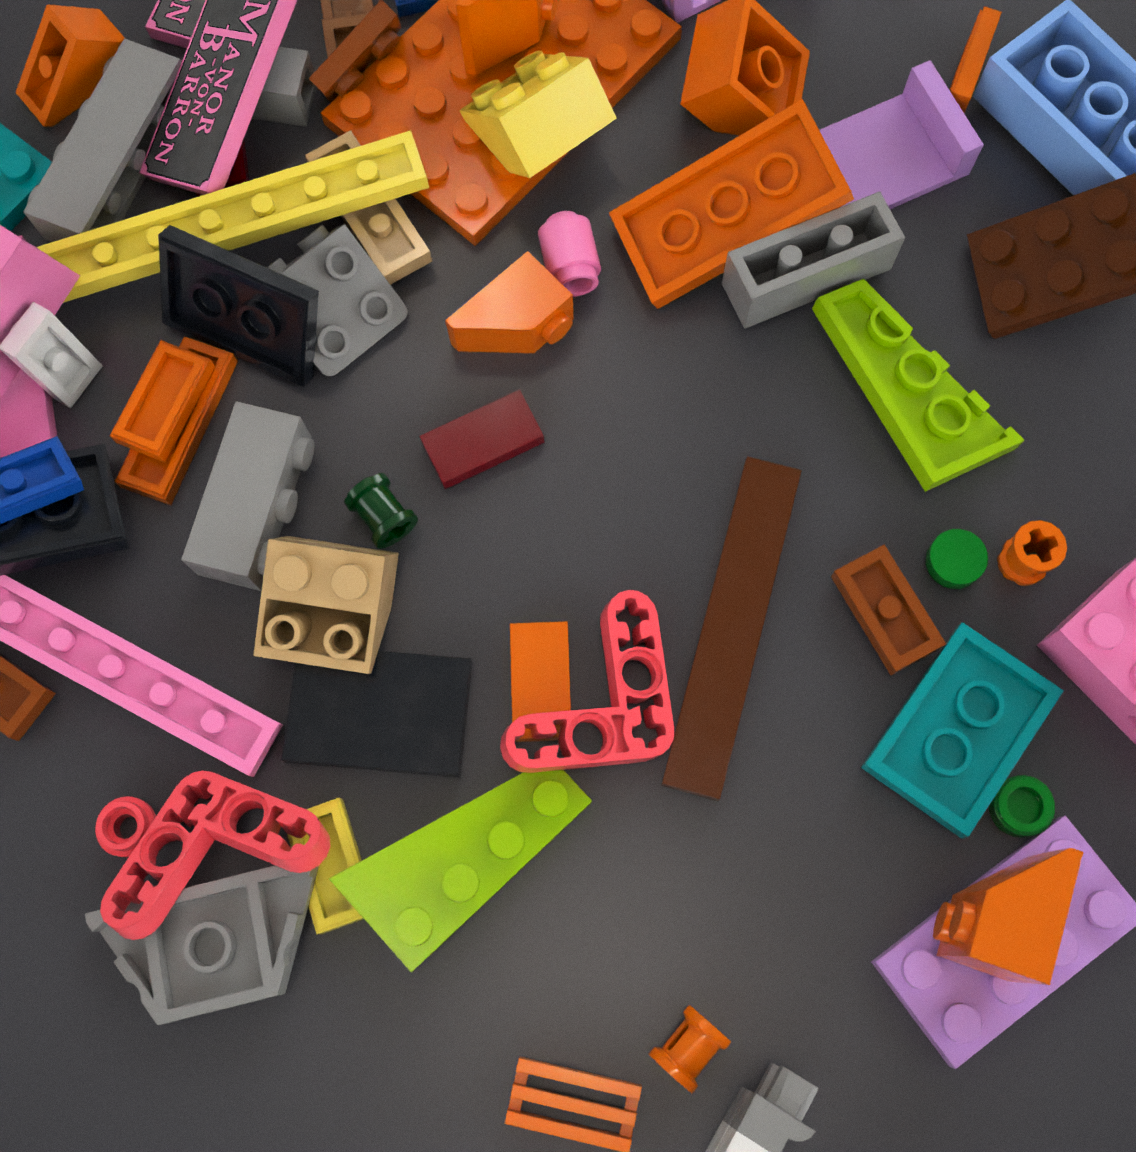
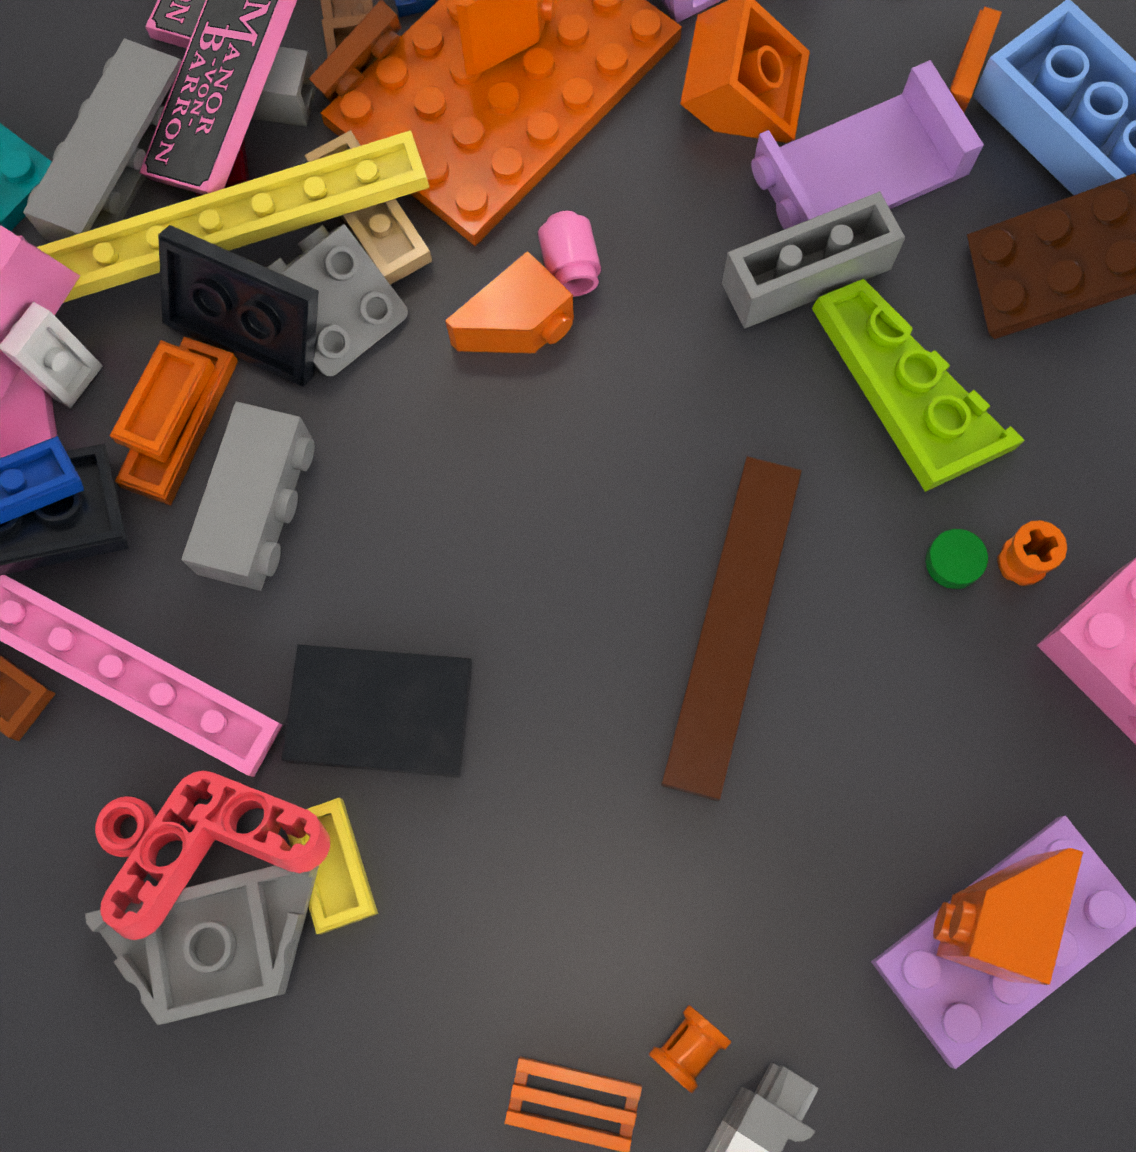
orange slope [15,4,126,127] -> none
tan slope [253,536,399,674] -> none
lime wing [329,770,592,973] -> none
dark green bush [344,473,418,549] -> none
dark red tile [419,389,545,489] -> none
light yellow slope [459,51,617,178] -> none
coral beam [500,590,674,773] -> none
orange tile [510,621,571,742] -> none
orange plate [609,99,854,309] -> none
dark orange plate [831,544,946,676] -> none
teal plate [860,622,1064,839] -> none
green tile [988,775,1055,838] -> none

